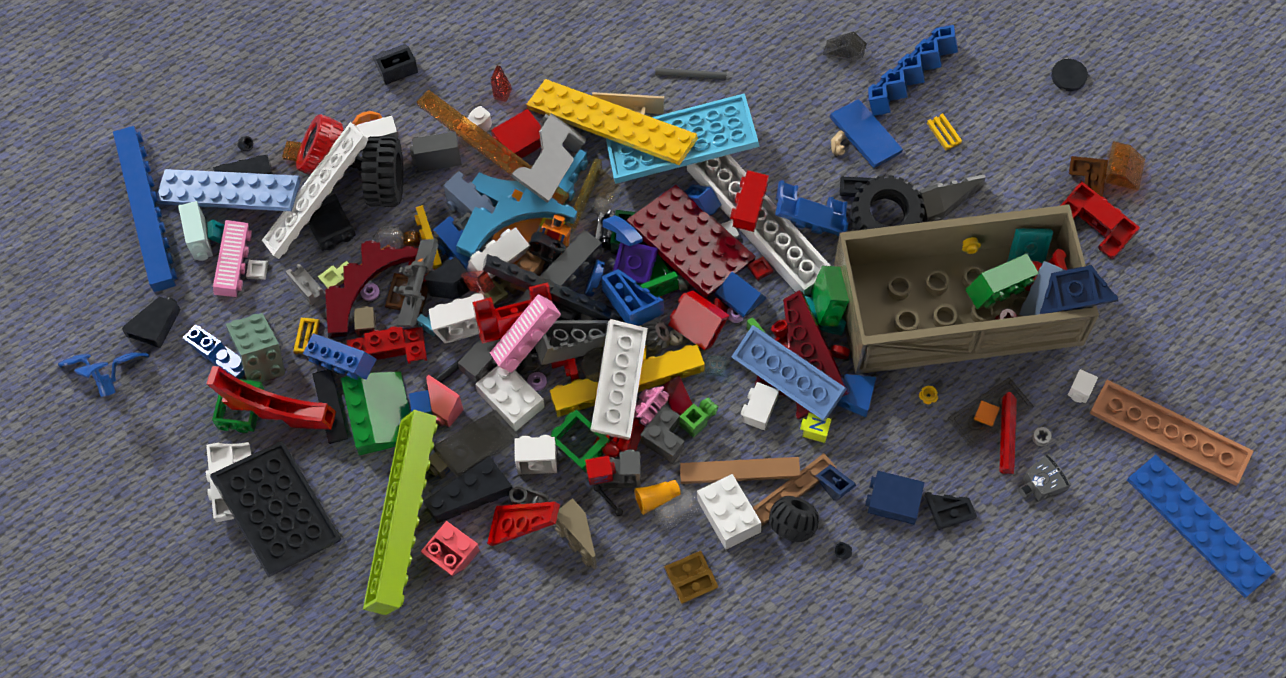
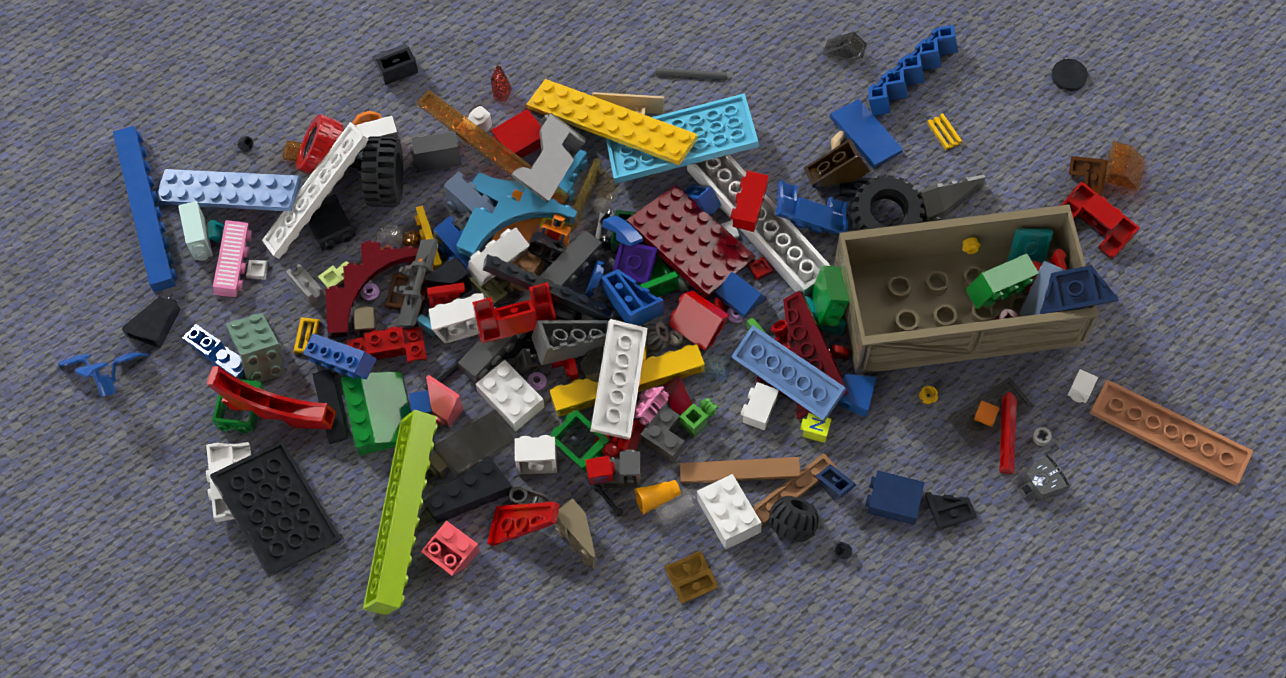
black slope [213,154,273,174] -> none
clear red slope [461,270,495,294] -> none
bright pink brick [490,294,561,373] -> none
blue plate [1127,454,1275,598] -> none
none -> red wing [427,282,465,308]
none -> dark brown slope [804,139,870,188]

